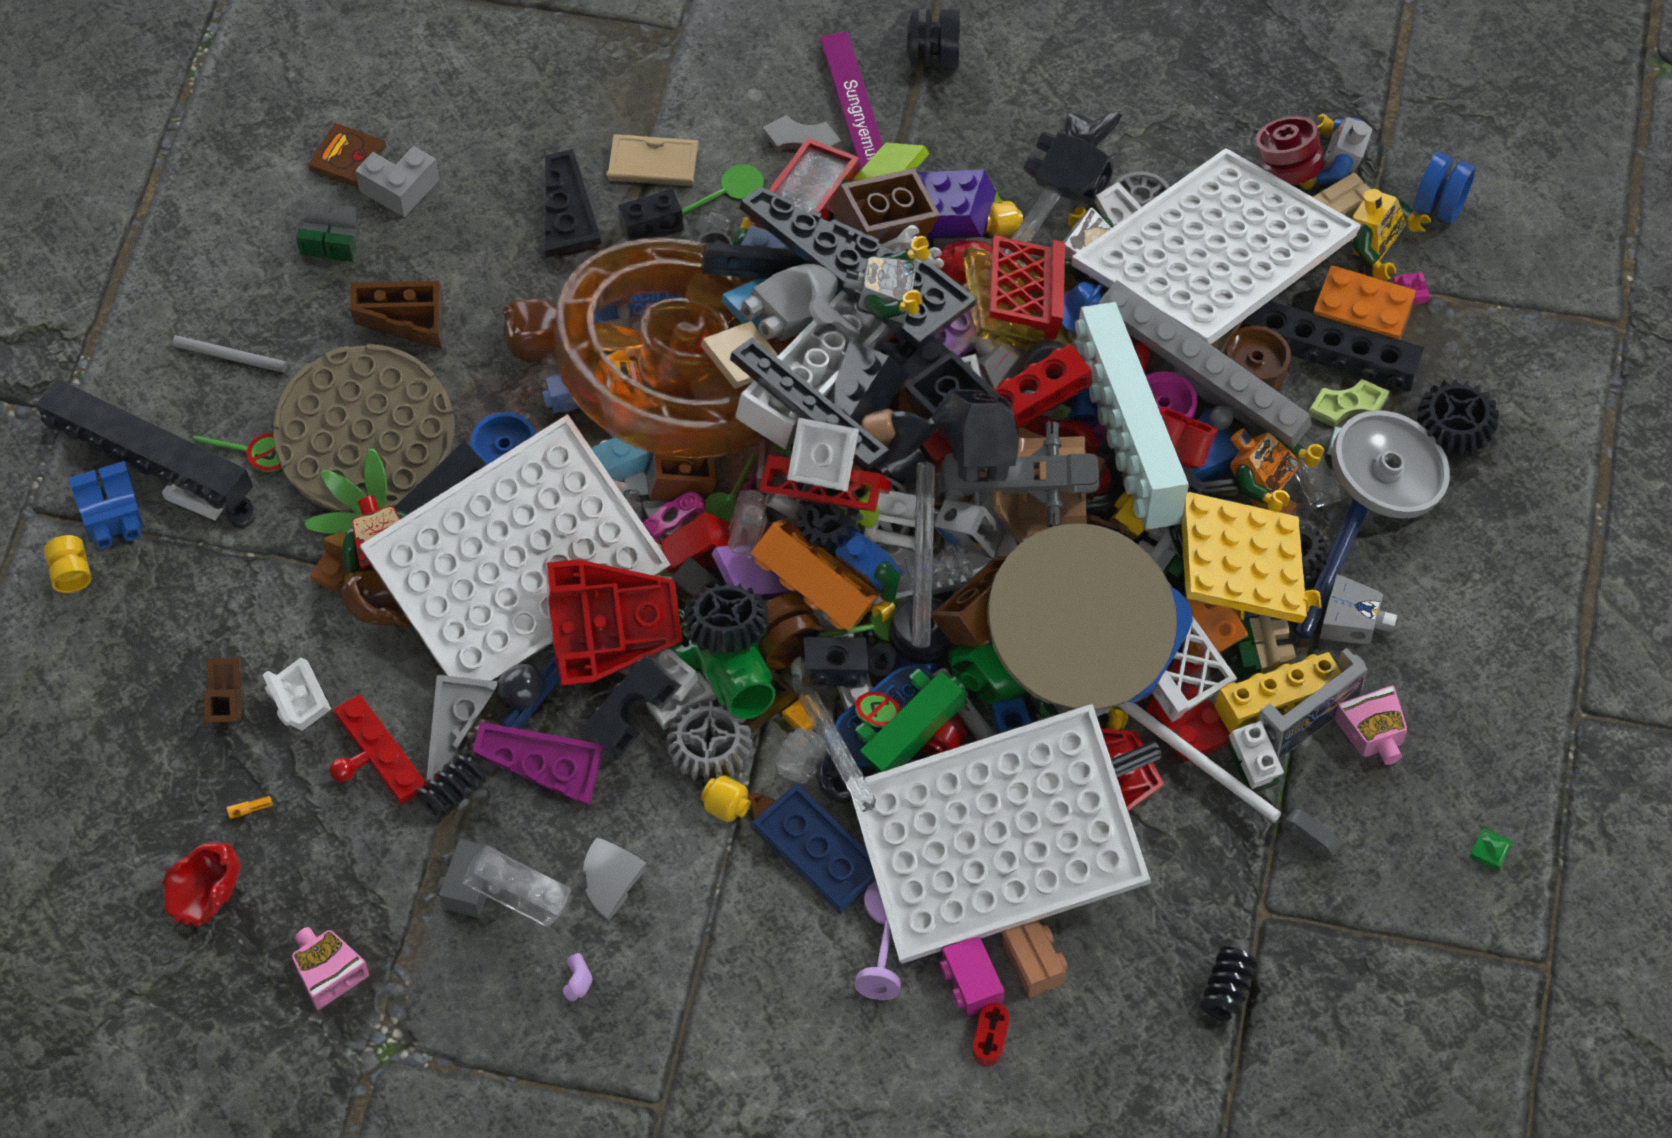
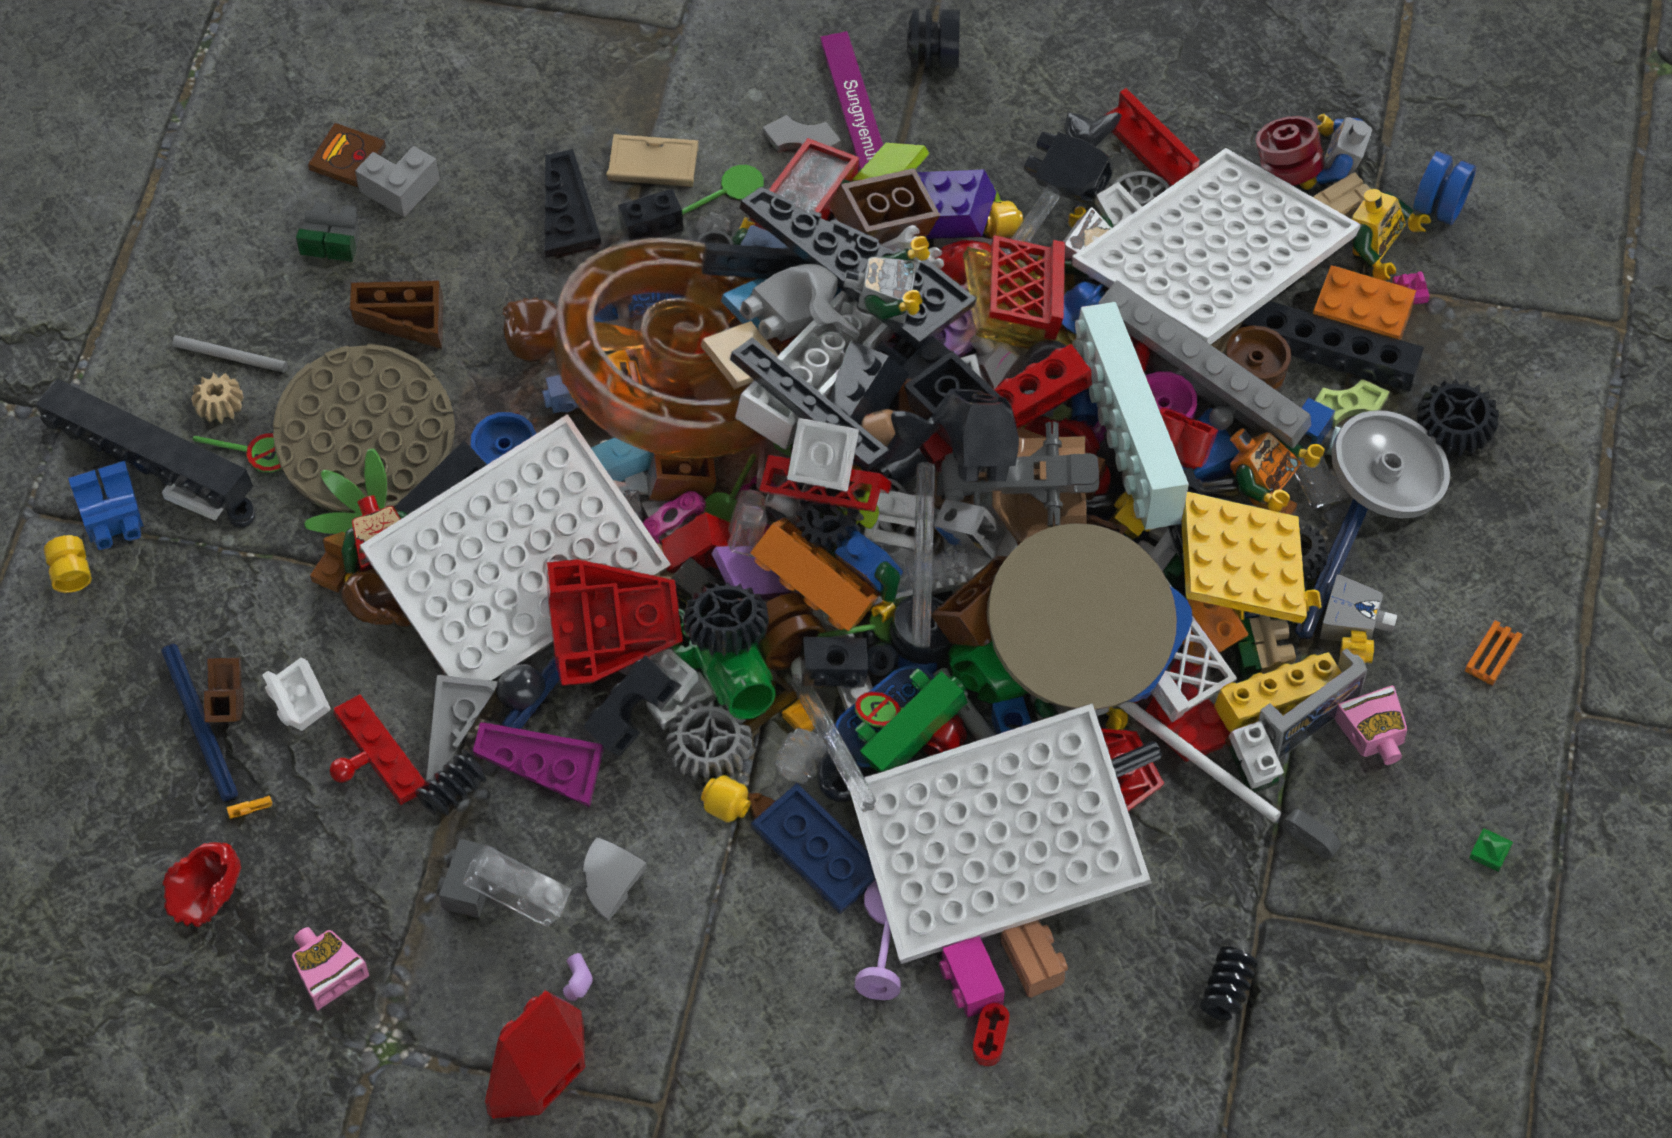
none -> dark blue axle [161,644,238,801]
none -> tan gear [192,372,244,424]
none -> red wedge [485,990,586,1118]
none -> red fence [1103,88,1200,187]
none -> blue panel [1302,398,1335,445]
none -> yellow gear [1340,630,1374,663]
none -> orange tile [1465,620,1523,686]

